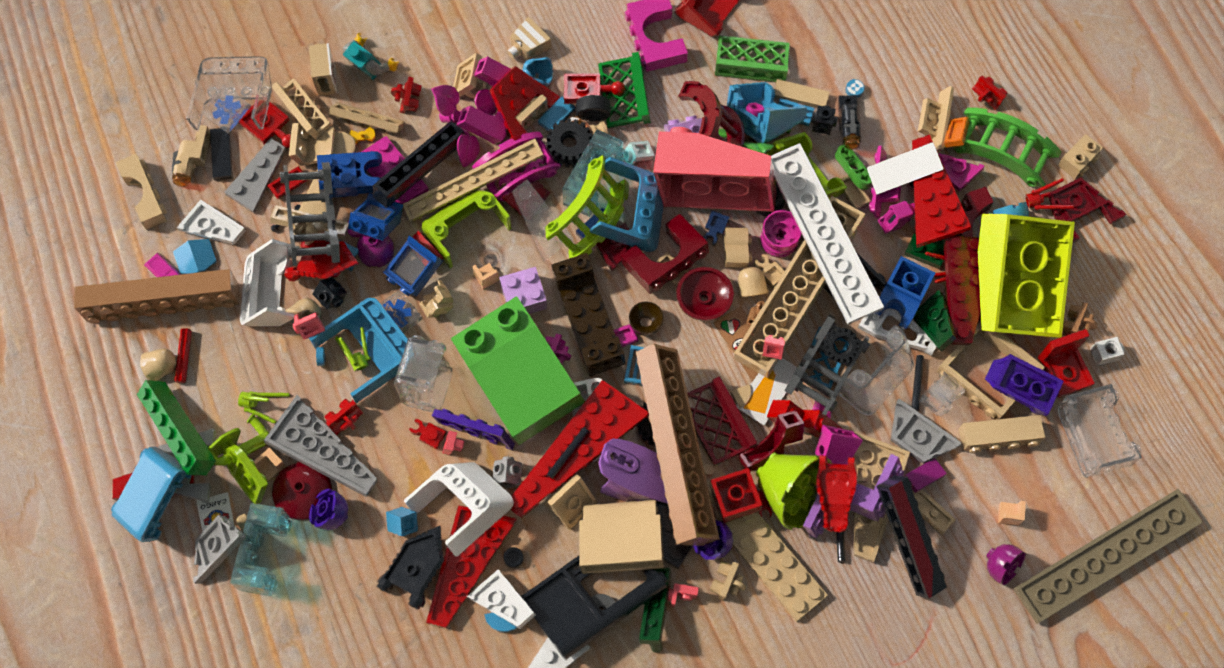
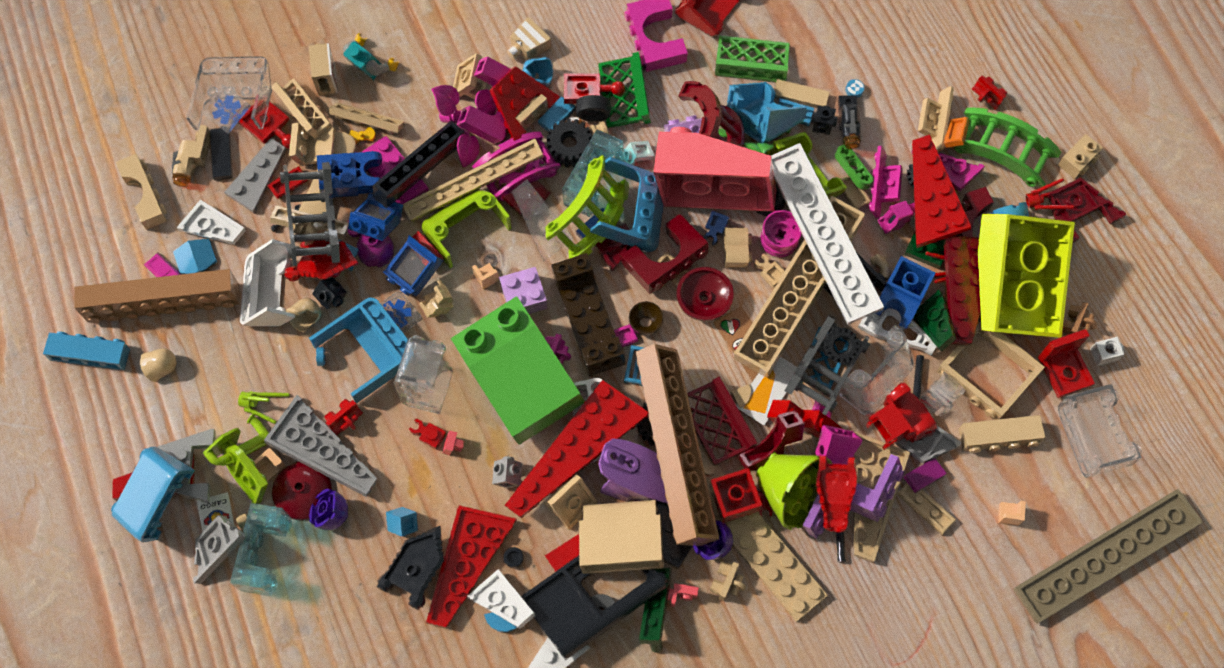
green brick [137,380,216,476] -> none
red axle [174,328,192,384] -> none
coral bracket [293,312,325,340] -> none
lime plant [335,327,370,372] -> none
red hips [391,76,422,114] -> none
white windscreen [404,462,514,557] -> none
dark purple wing [432,409,515,451] -> none
black piece [546,427,589,479] -> none
tan hair [738,267,769,298] -> none
dark pink tile [746,103,765,118] -> none
medium nougat arm [747,301,765,326] -> none
coral tile [762,335,785,360] -> none
white sticker [867,142,943,194] -> none
black brick [877,475,947,599] -> none
dark purple slope [985,354,1064,416] -> none
magenta cylinder [986,544,1026,586] -> none
none -> dark azure brick [43,331,130,370]
none -> red tile [545,534,580,572]
none -> red piece [866,383,937,451]
none -> tan arm [870,254,890,280]

